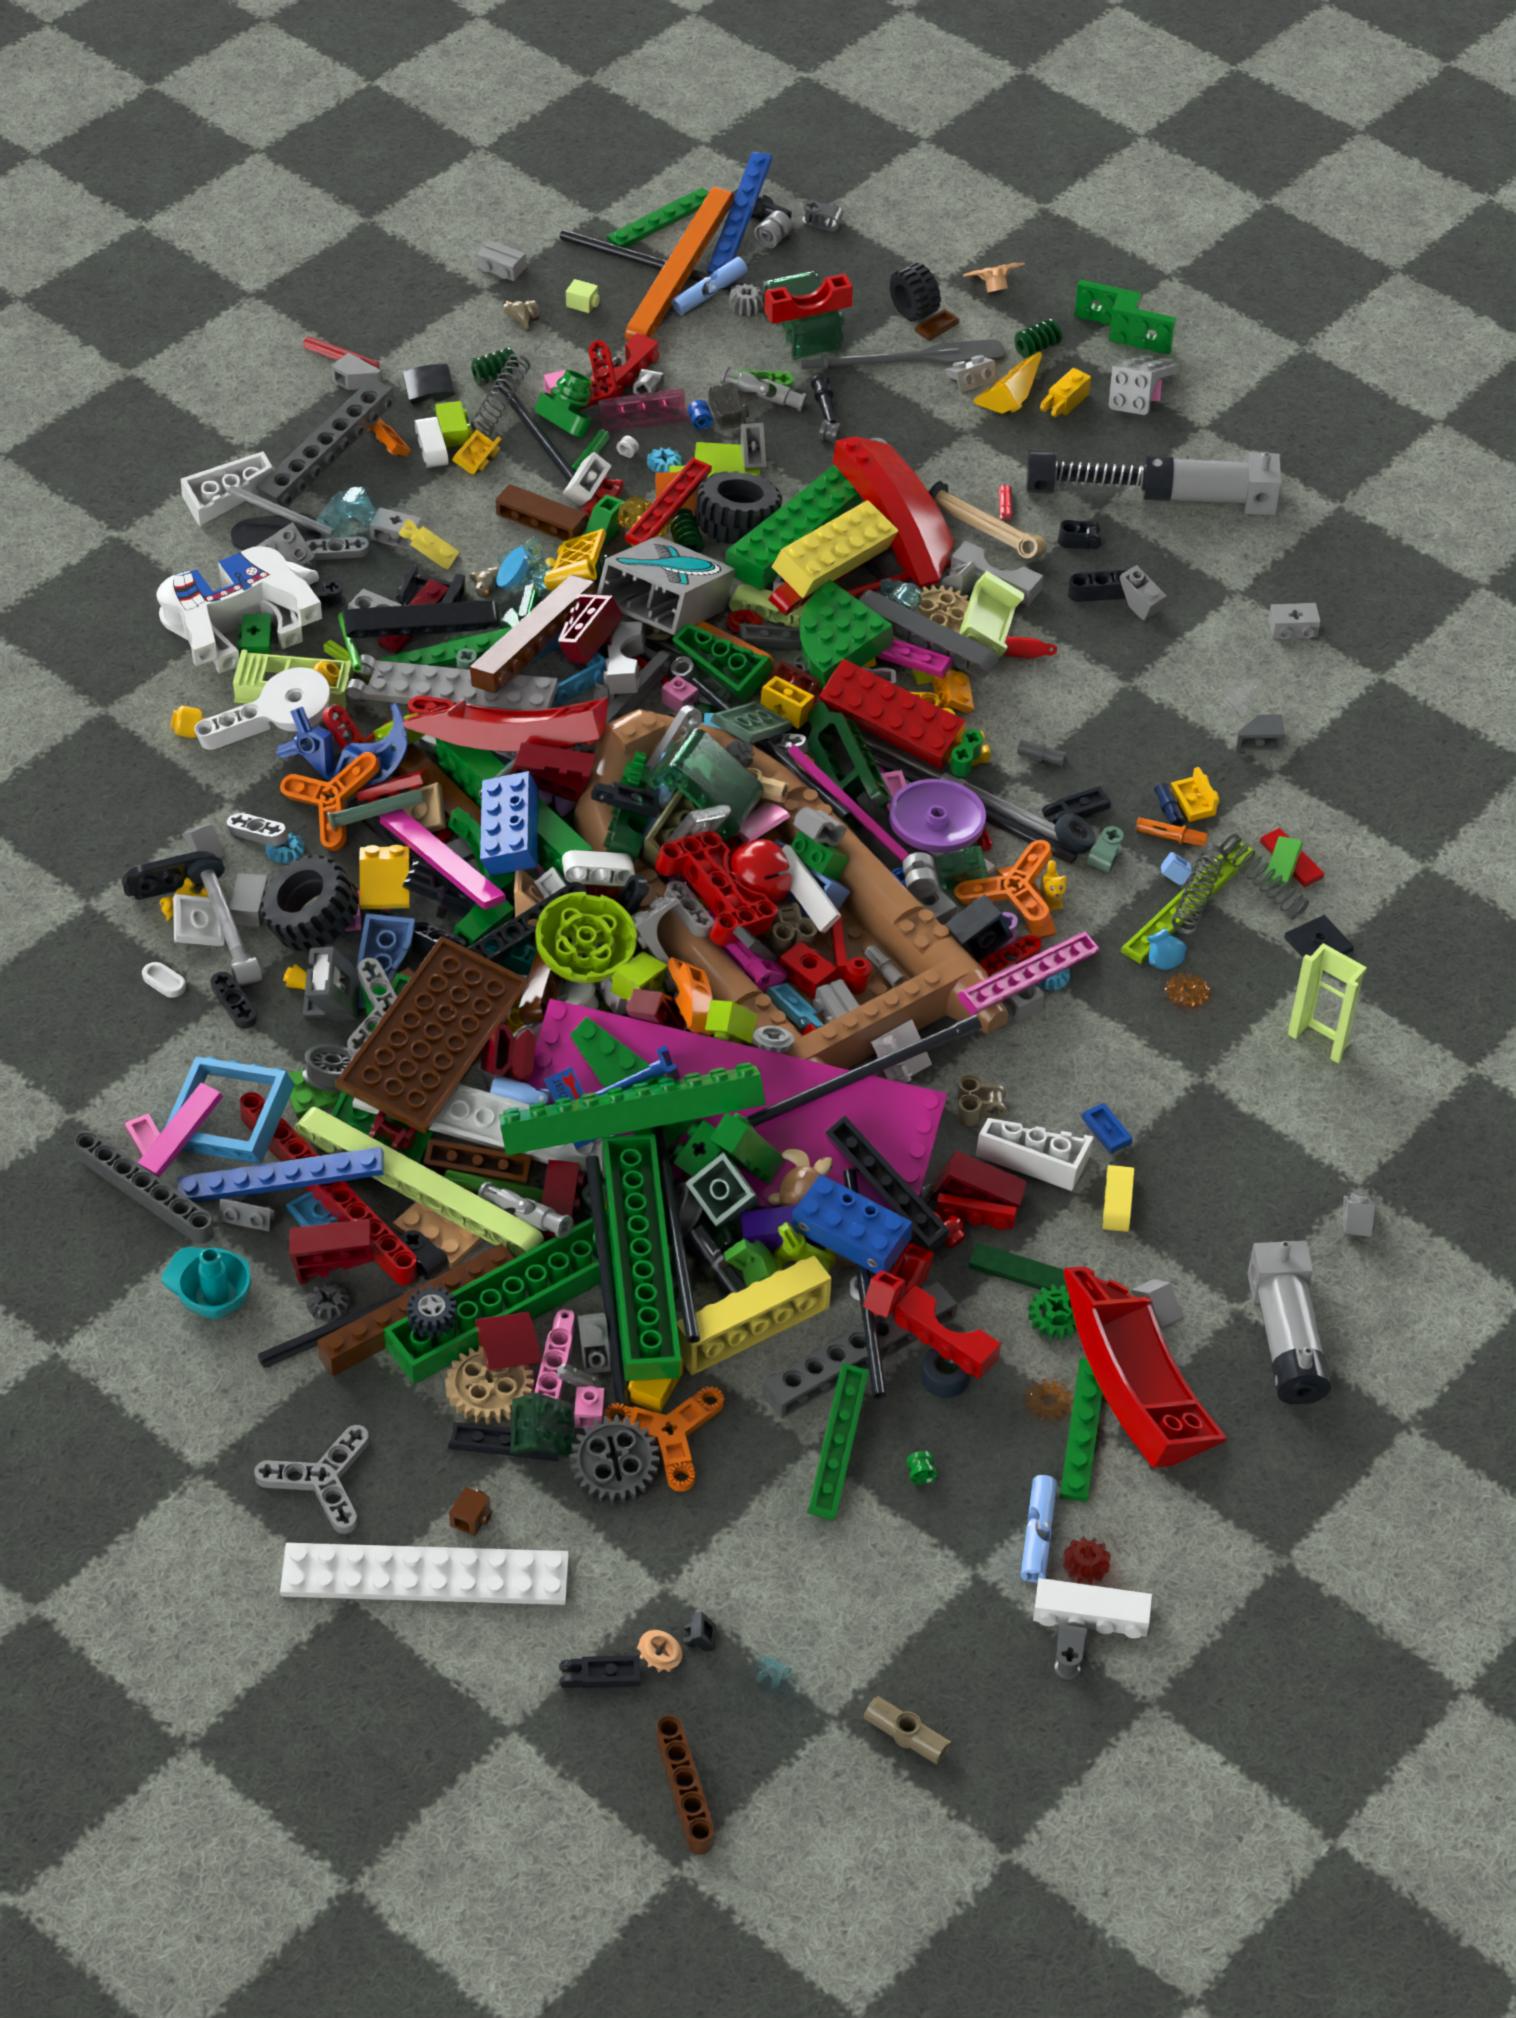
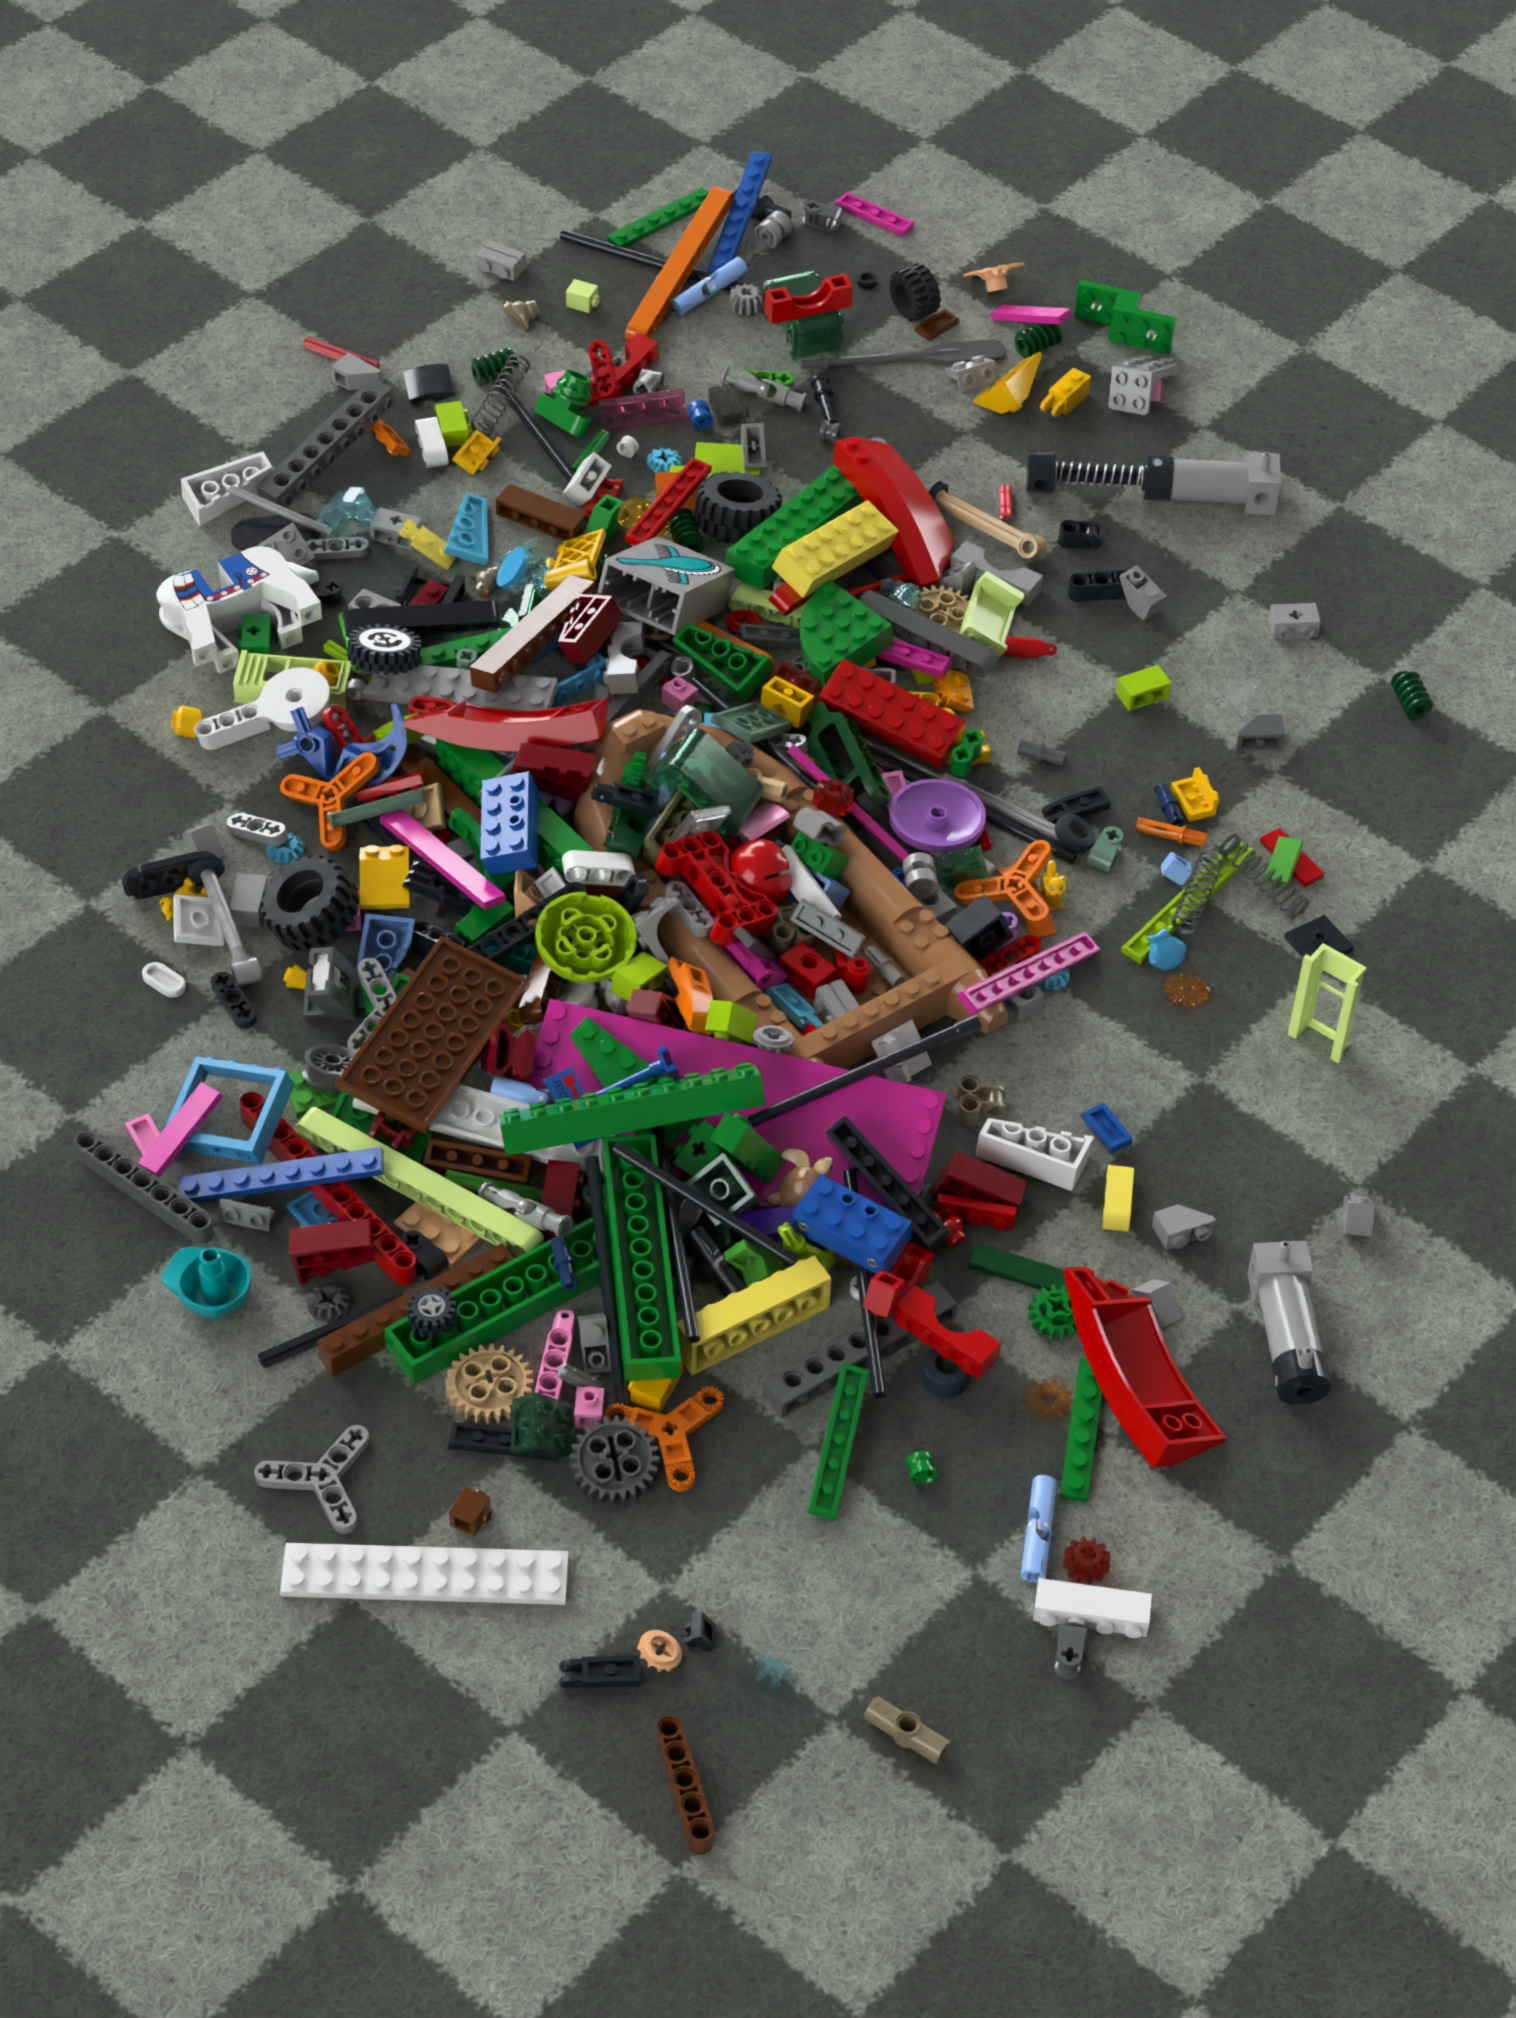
dark red slope [475,1312,542,1372] -> none
none -> black wheel [347,624,421,675]
none -> medium azure wing [443,492,488,566]
none -> dark blue pin [550,1236,579,1291]
none -> black piece [611,1141,798,1266]
none -> tile [790,898,867,958]
none -> clear red gear [813,777,854,817]
none -> dark pink tile [835,192,915,237]
none -> black tile [856,271,878,289]
none -> dark pink tile [991,305,1072,324]
none -> lime brick [1116,665,1172,711]
none -> light grey slope [1152,1204,1216,1250]
none -> dark green piece [1391,671,1433,721]

